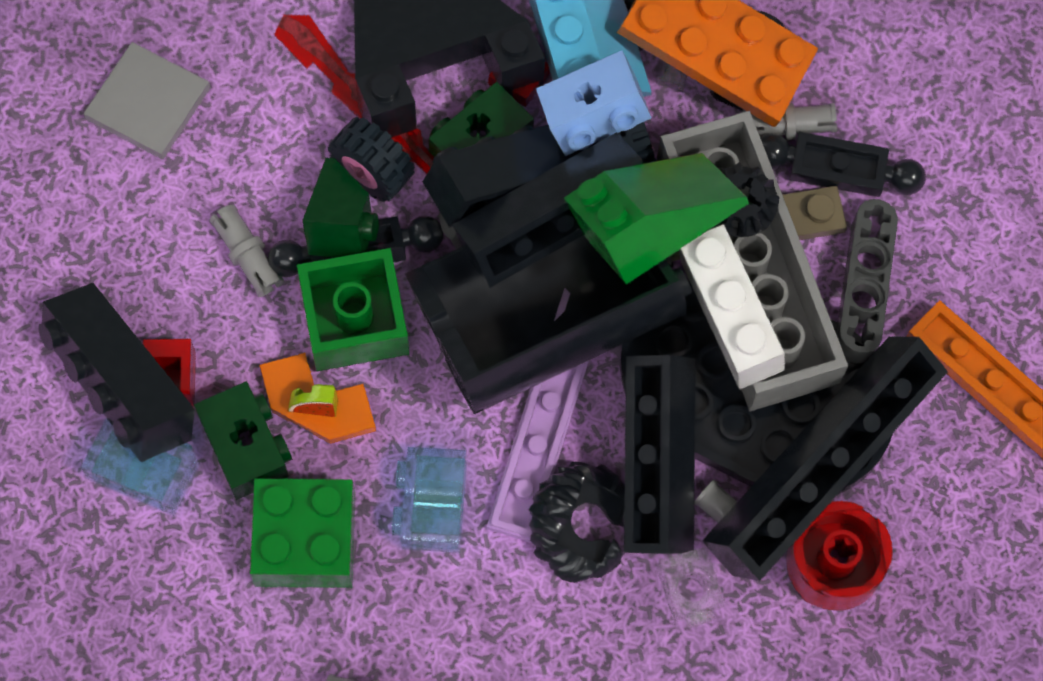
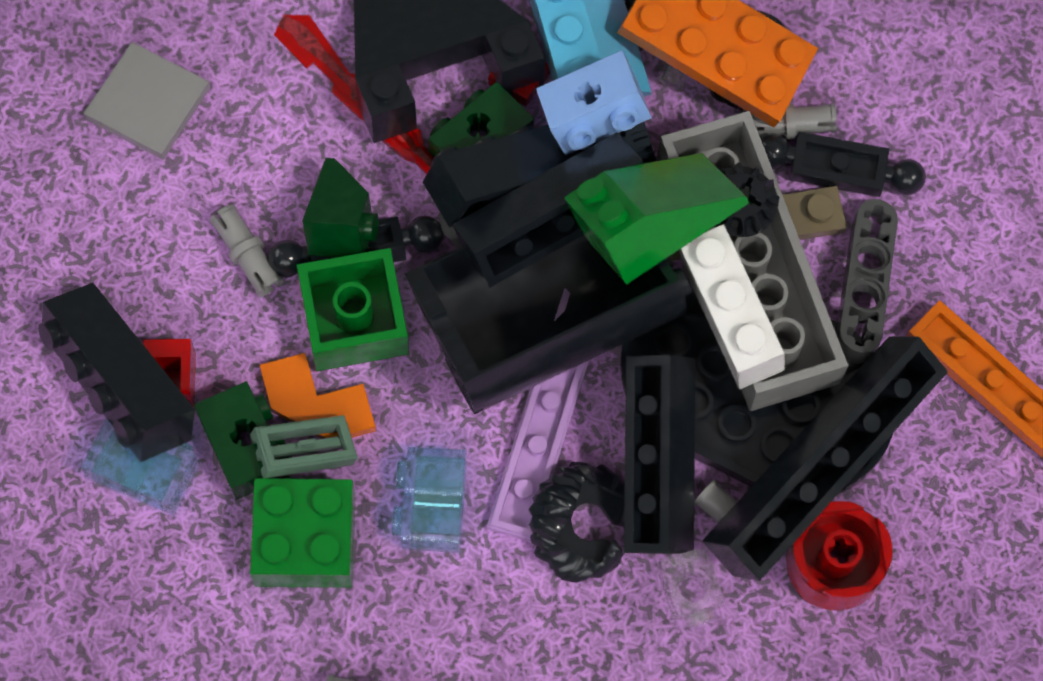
lime tile [288,384,338,417] -> none
black wheel [328,117,415,202] -> none
none -> sand green tile [250,415,358,479]

